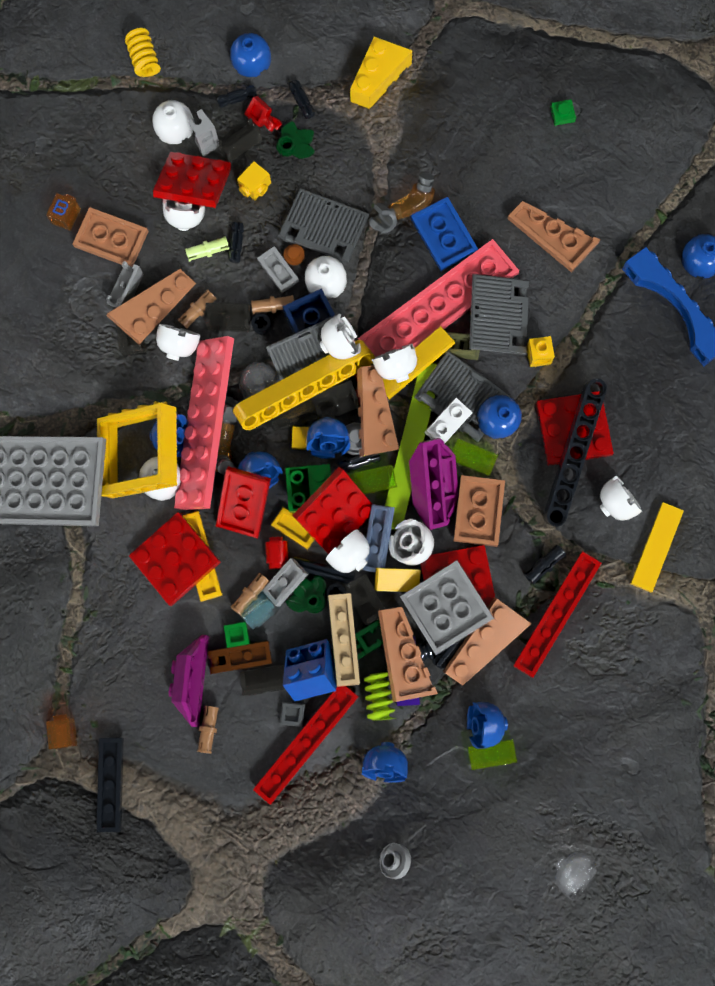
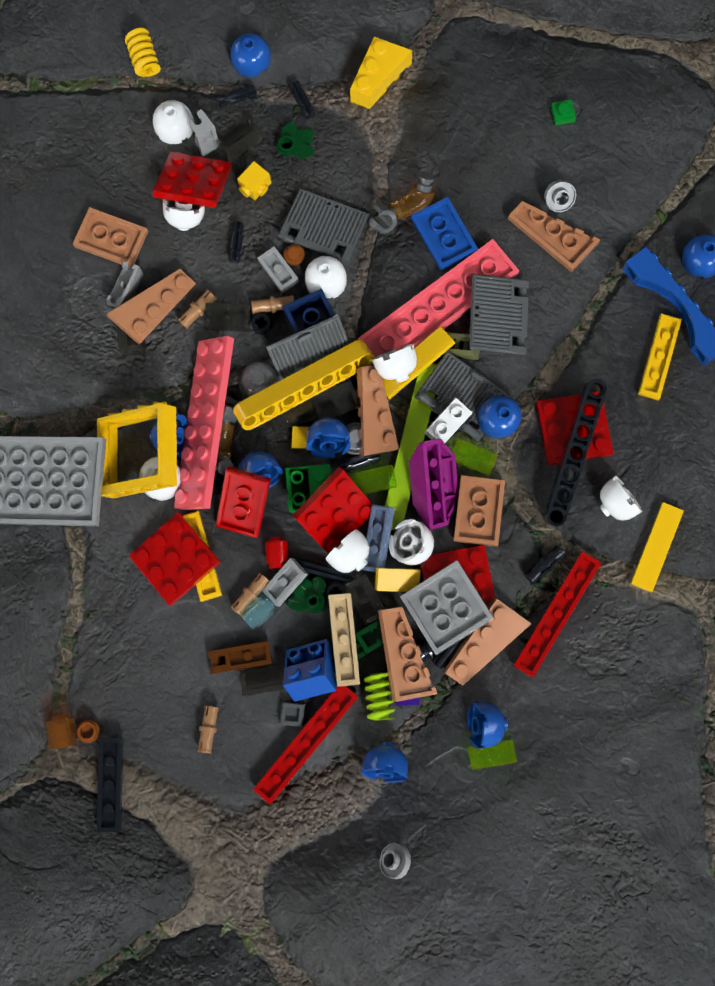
clear orange brick [46,193,81,231] -> none
white cylinder [156,324,200,361] -> none
magenta wedge [169,635,209,727] -> none
yellowish green pin [185,236,229,262] -> none
green plate [224,622,250,648] -> none
red plate [244,96,282,132] -> none
yellow tile [271,507,314,550] -> none
white cylinder [320,314,361,359] -> none
yellow brick [527,336,555,367] -> none
clear cylinder [555,852,600,901] -> none
none -> dark orange plate [77,720,100,743]
none -> light grey plate [544,180,576,212]
none -> yellow tile [637,313,682,401]

